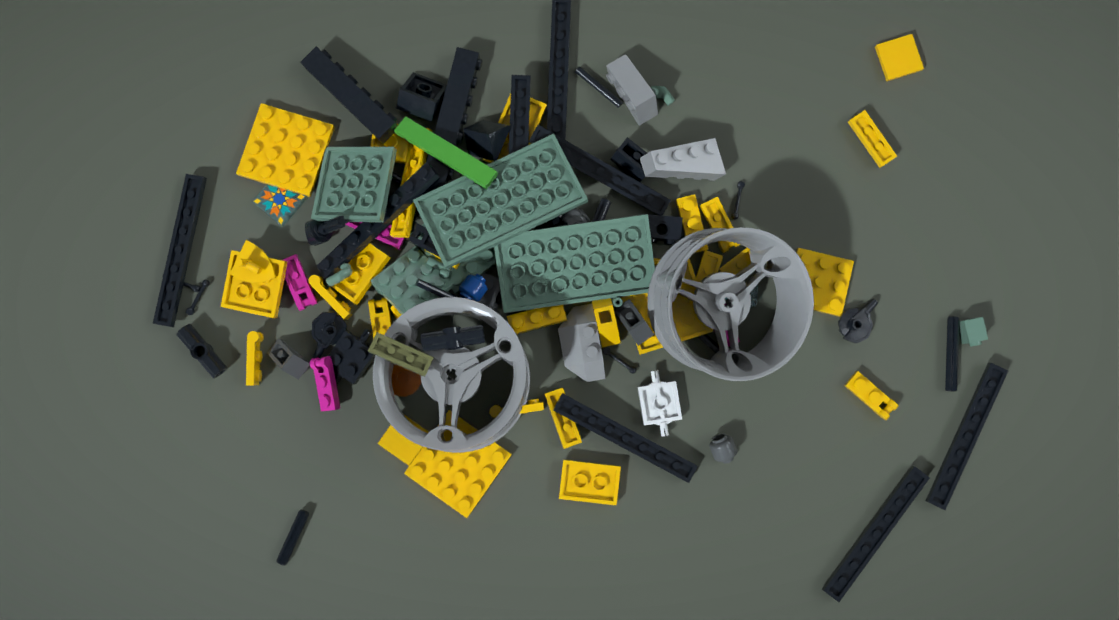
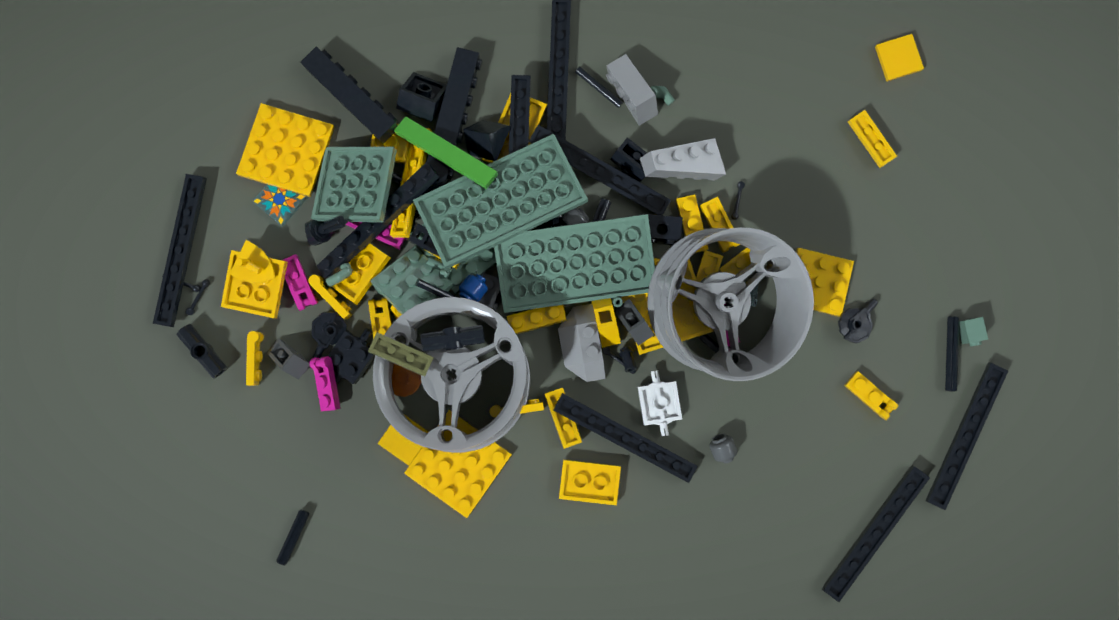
none -> black pin [619,346,637,372]

